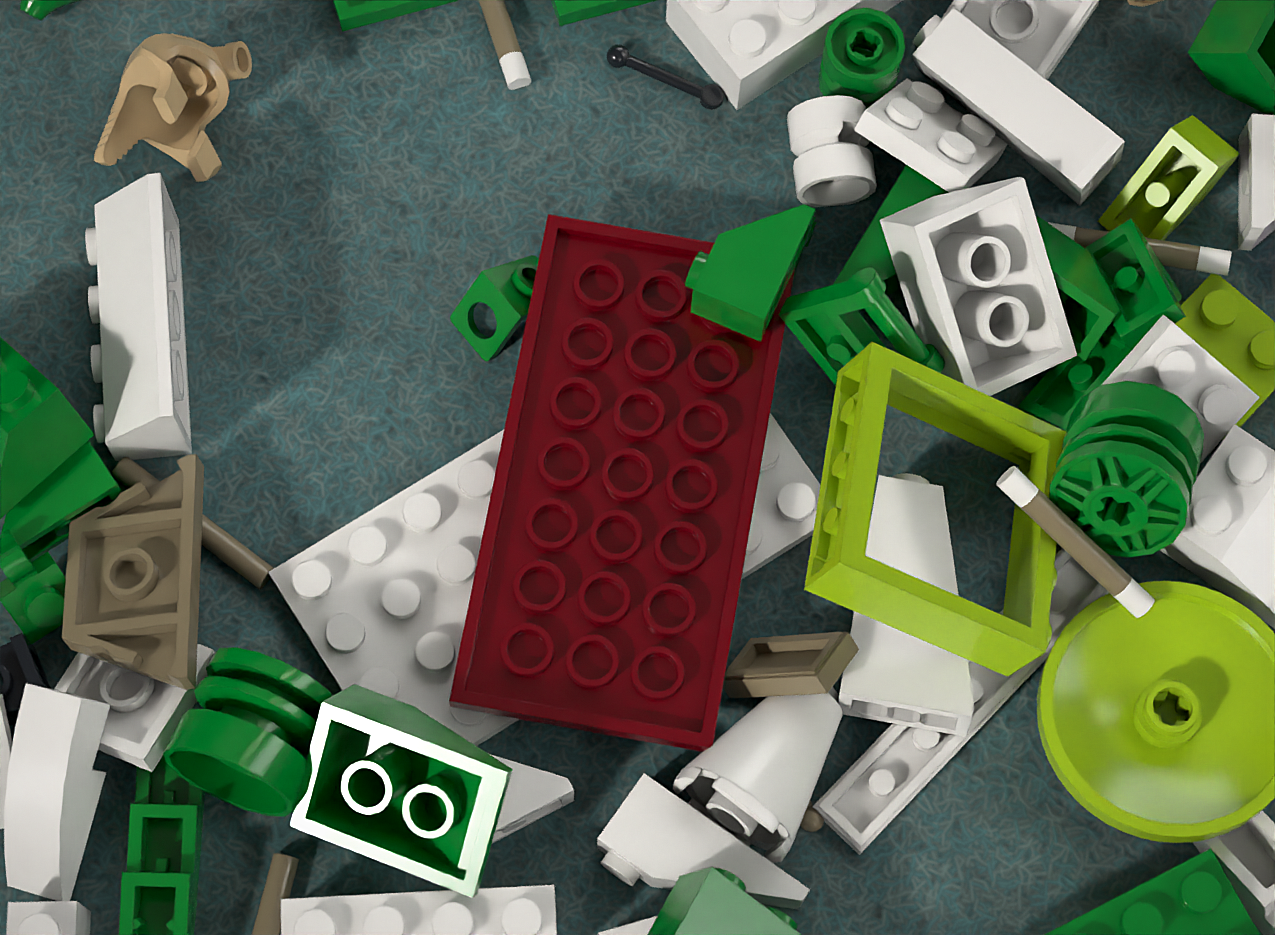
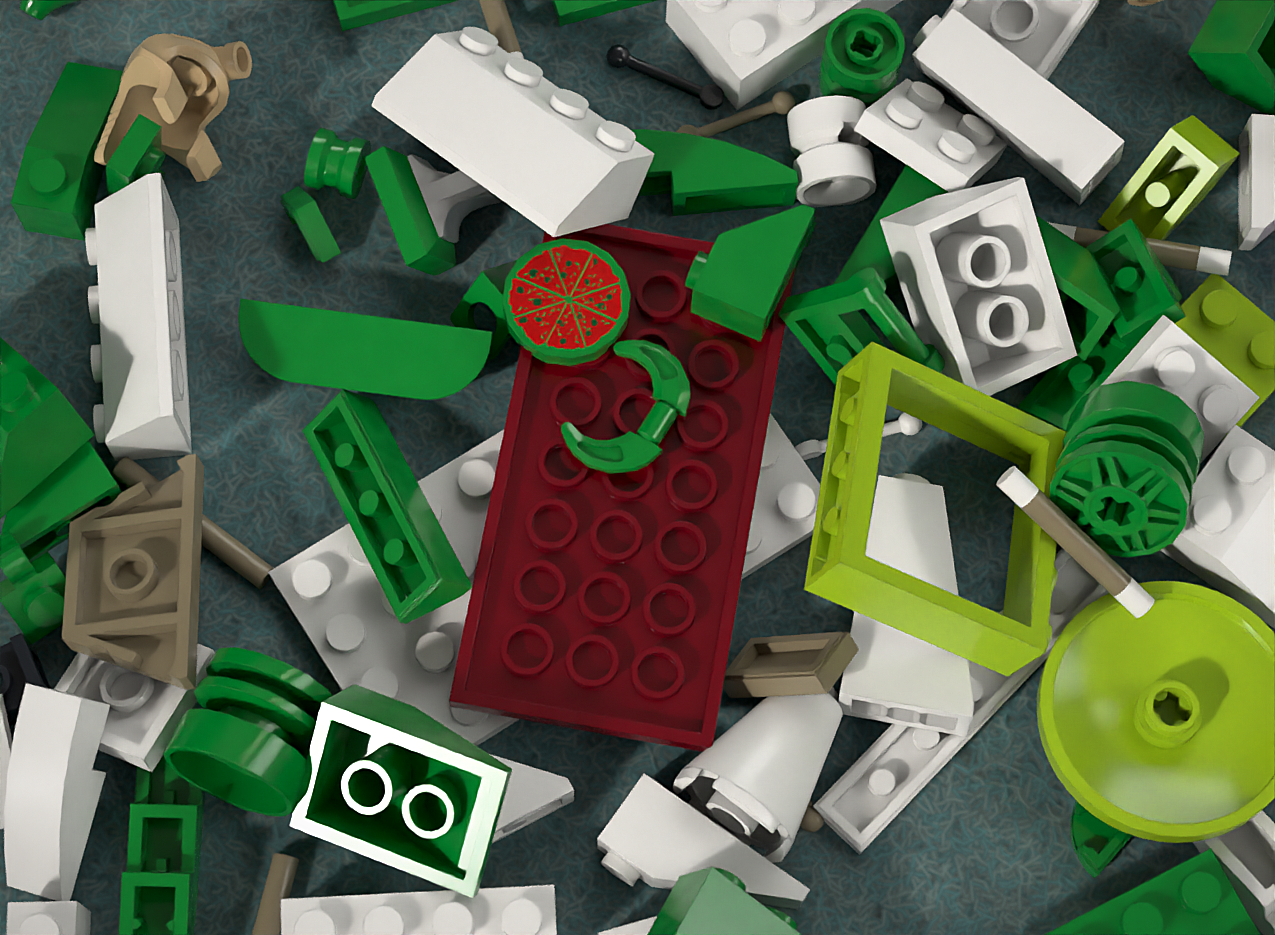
none -> green slope [11,62,123,241]
none -> green plate [106,114,166,197]
none -> green brick [238,298,492,400]
none -> green tile [280,186,341,263]
none -> green slope [302,389,472,624]
none -> green wheel [304,127,371,199]
none -> green piece [364,146,503,276]
none -> white slope [371,27,655,237]
none -> tile [502,238,631,366]
none -> green piece [561,340,691,474]
none -> green slope [631,129,798,216]
none -> dark tan hinge [677,90,796,138]
none -> white hinge [795,413,922,461]
none -> green tile [1070,800,1132,878]

